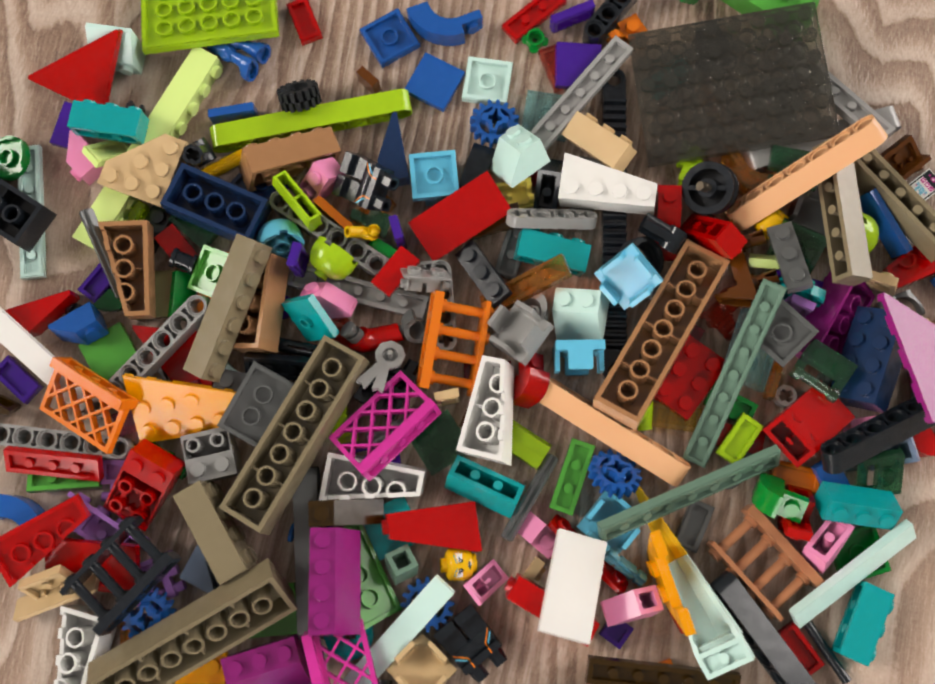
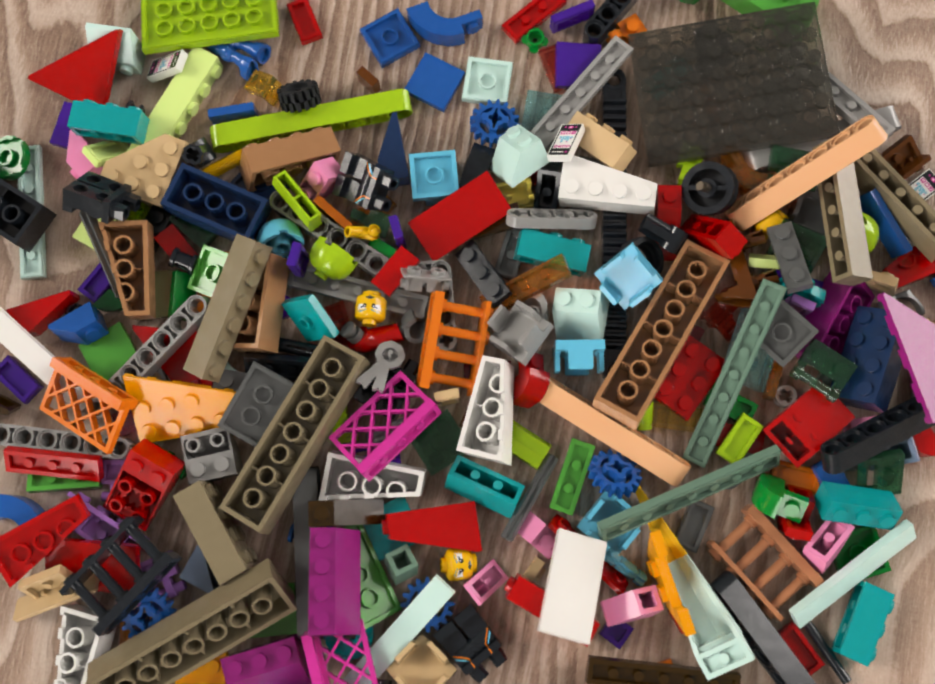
bright pink slope [299,282,358,319] -> none
none -> black hips [62,171,141,224]
none -> tile [146,49,188,83]
none -> clear yellow bracket [243,69,282,106]
none -> yellow head [354,290,387,327]
none -> tile [547,124,585,162]

